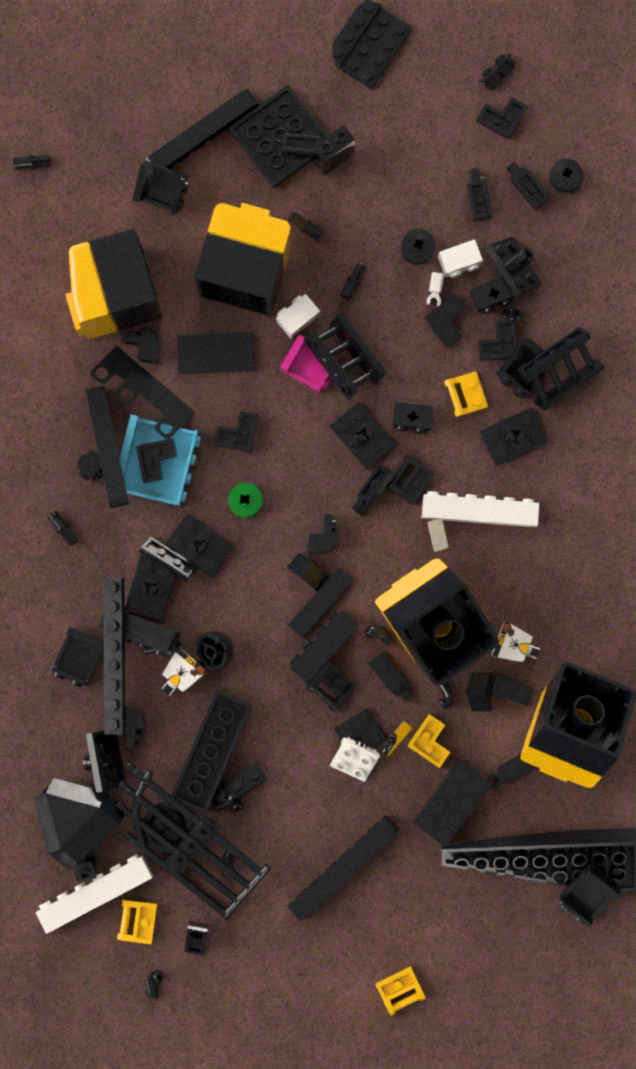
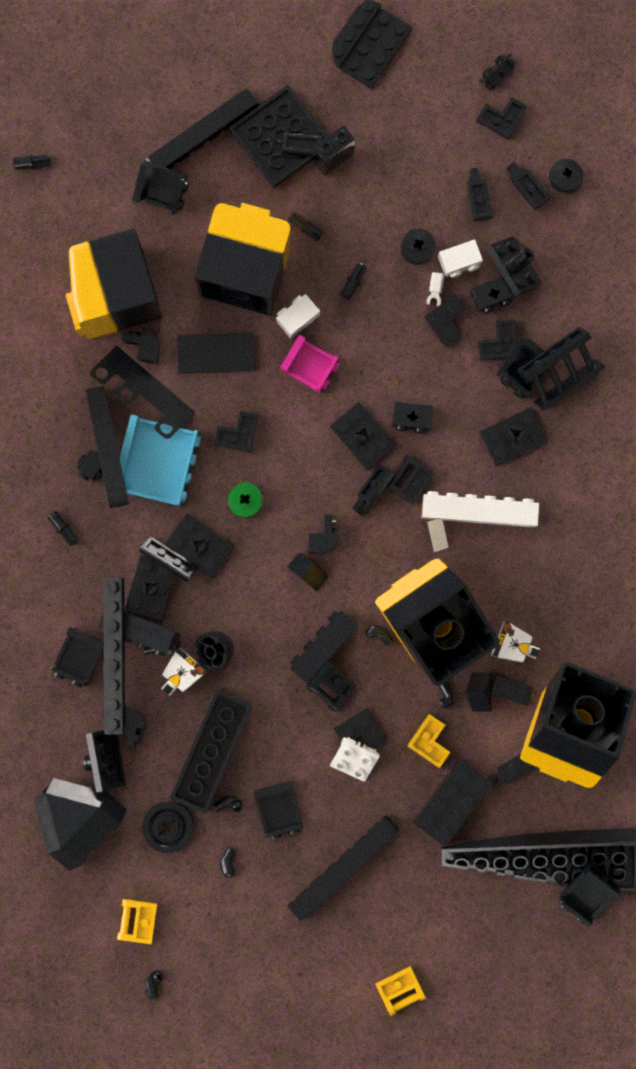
white brick [36,854,154,934] -> none
black bracket [73,857,97,882] -> none
black piece [116,763,271,920] -> none
black plate [136,438,178,484] -> none
black slope [184,921,209,955] -> none
black hinge [214,762,268,805] -> none
black tile [288,568,353,638] -> none
black fence [303,313,387,401] -> none
black hinge [368,652,412,702] -> none
sticker [380,721,412,756] -> none
yellow plate [444,371,488,418] -> none
black plant [501,307,523,321] -> none
none -> black panel [253,781,303,840]

